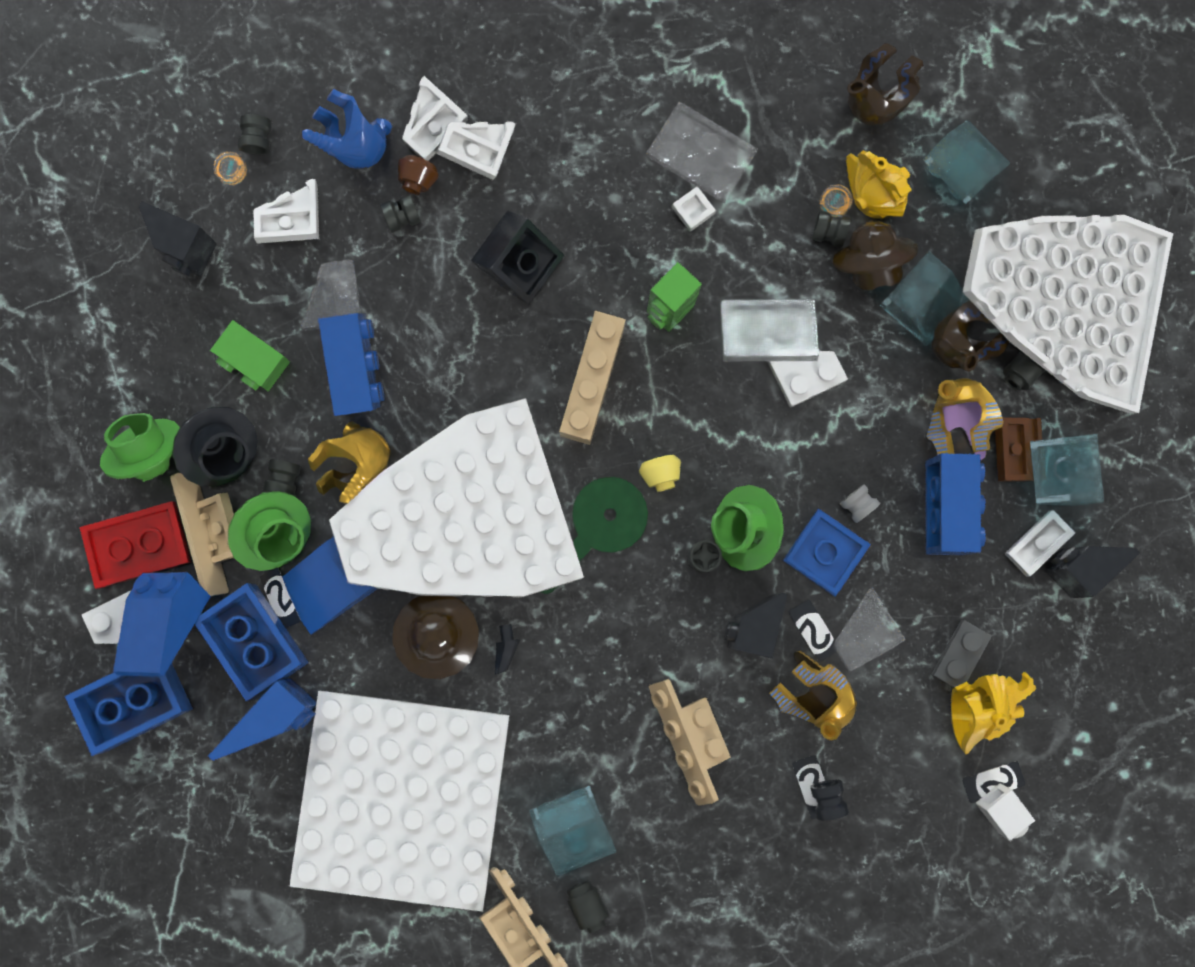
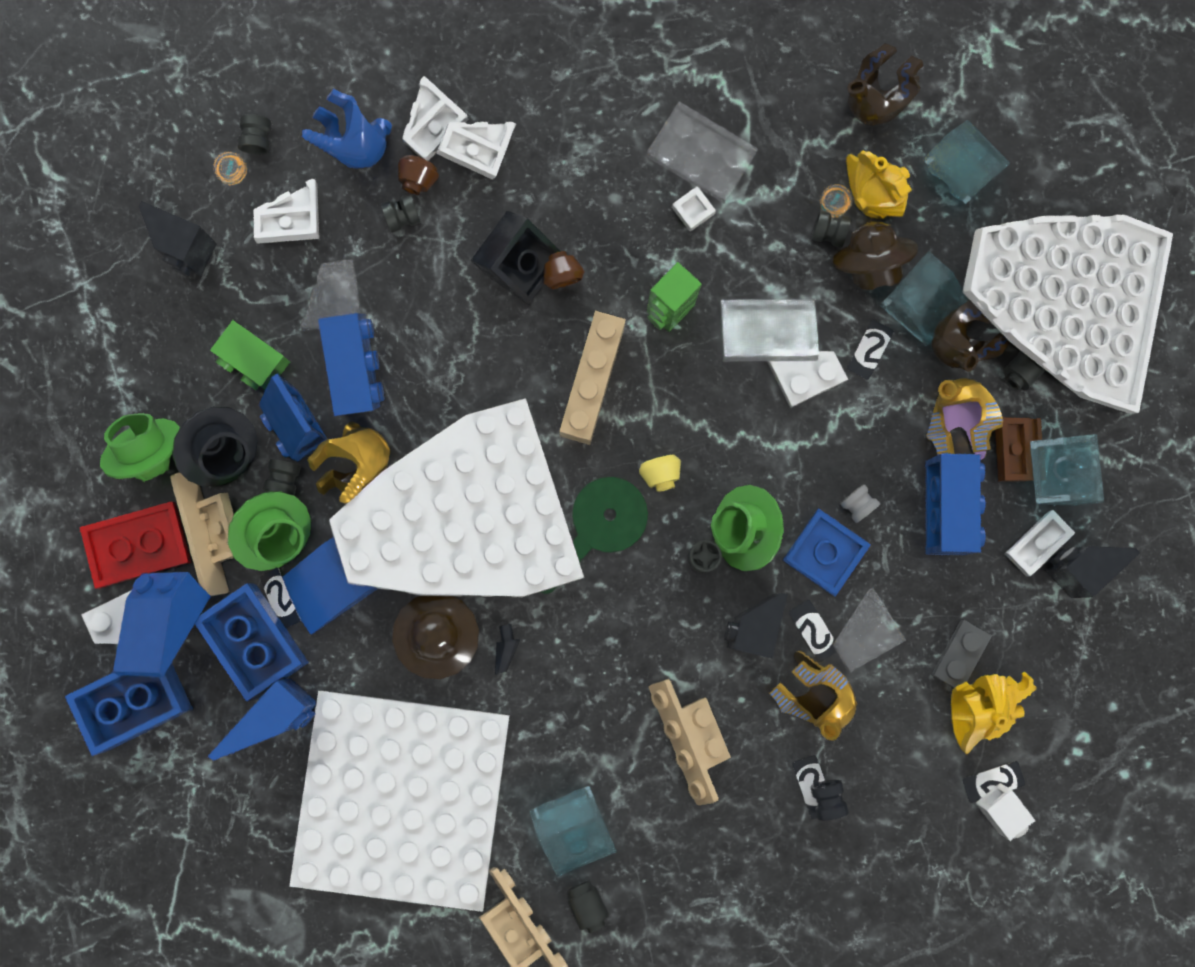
none -> blue slope [259,374,328,462]
none -> reddish brown cone [543,251,585,289]
none -> sticker [847,320,894,380]

